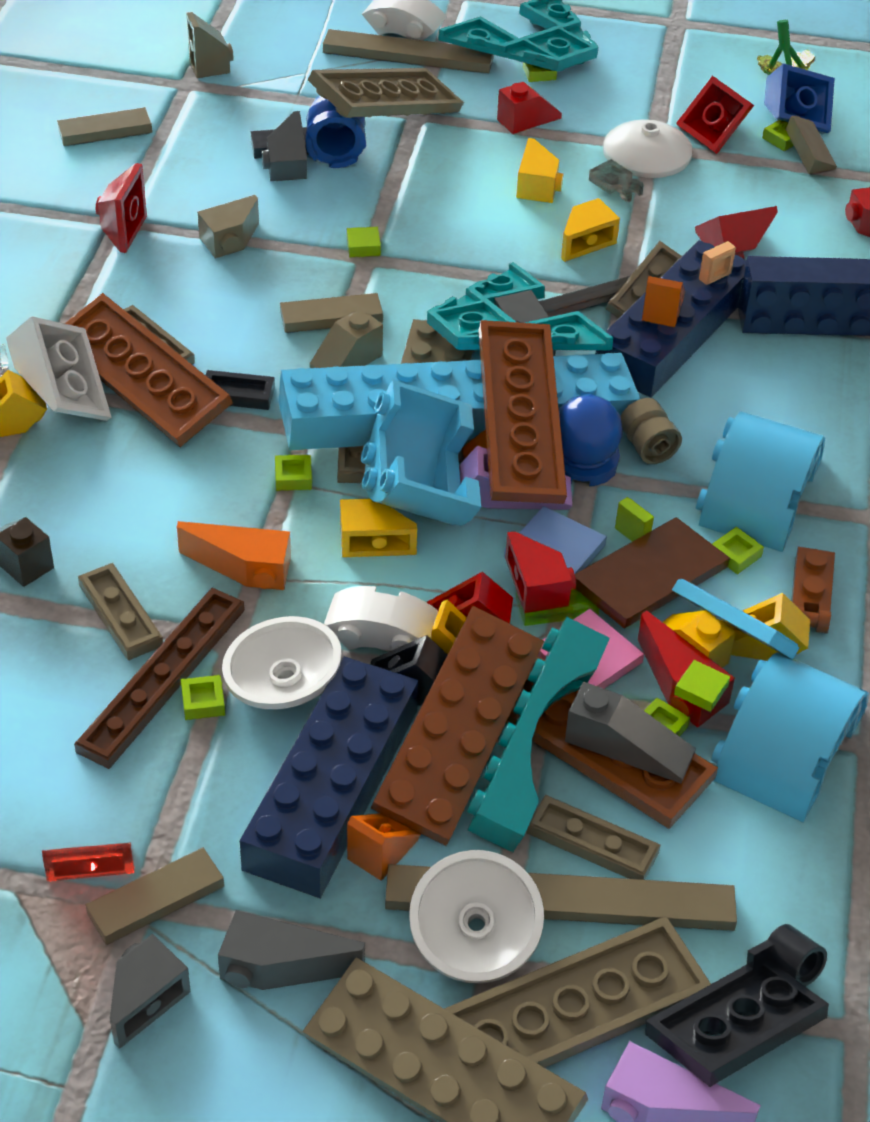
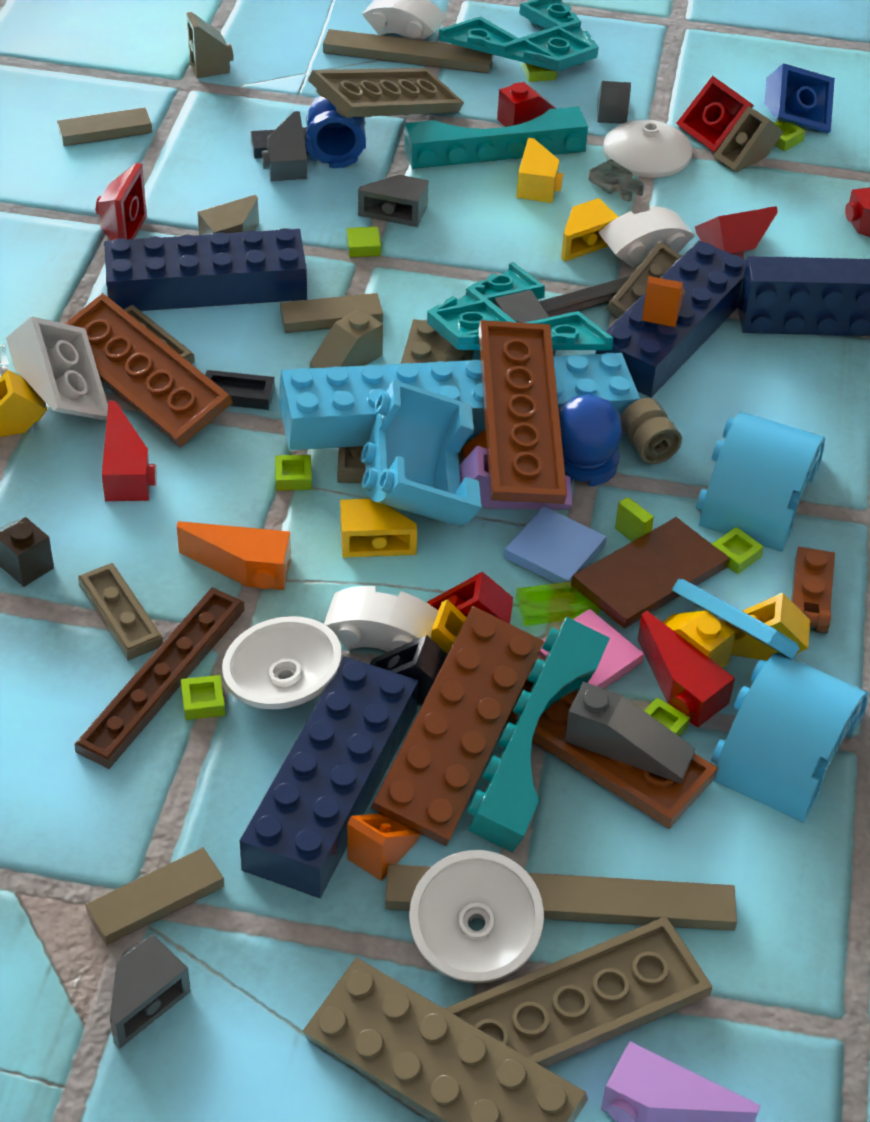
clear red slope [42,842,135,881] -> none
dark grey slope [218,910,365,990] -> none
red slope [505,531,576,613] -> none
dark tan tile [526,795,661,880] -> none
black hinge [645,924,829,1087] -> none
lime tile [674,660,730,712] -> none
light nougat tile [699,241,736,285] -> none
plant [757,19,815,75] -> none
dark tan slope [786,116,837,174] -> none
none -> red slope [102,401,157,501]
none -> dark blue brick [104,228,307,311]
none -> dark grey slope [358,175,429,227]
none -> teal arch [404,106,588,169]
none -> dark grey slope [597,81,631,124]
none -> white brick [599,206,695,268]
none -> dark tan slope [713,106,784,172]

